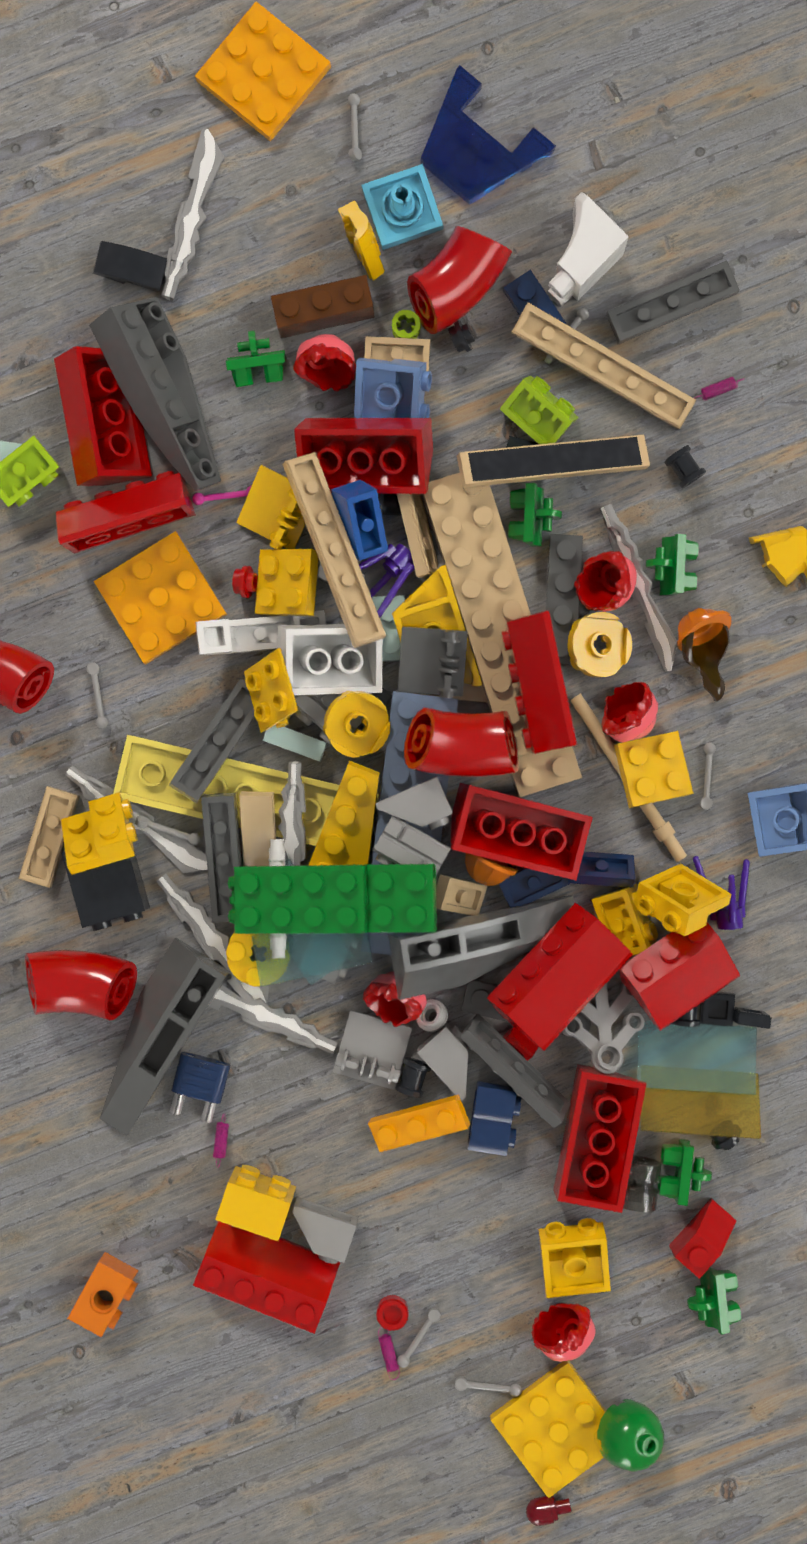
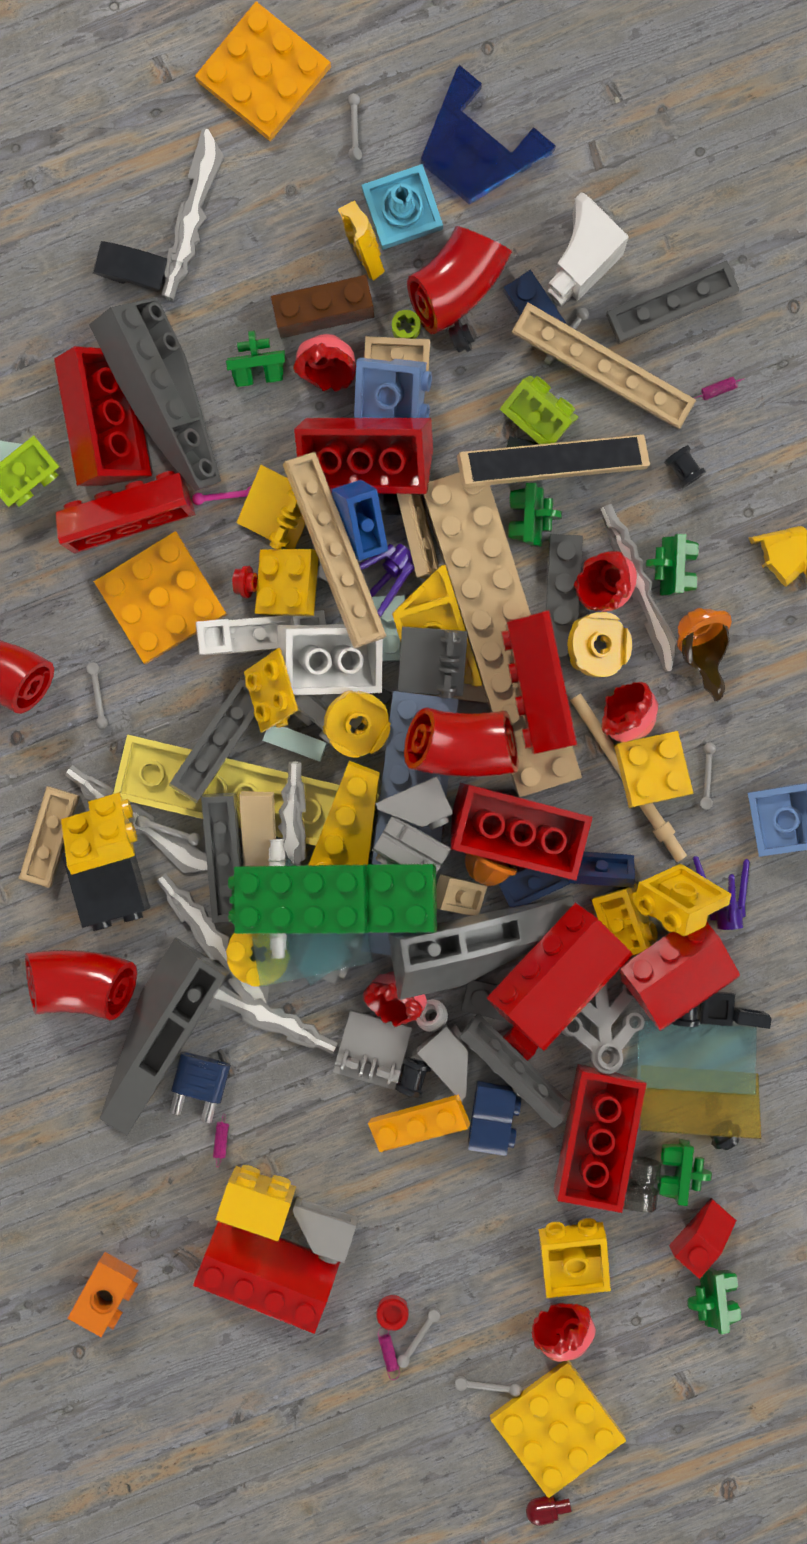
green cylinder [597,1399,664,1472] -> none

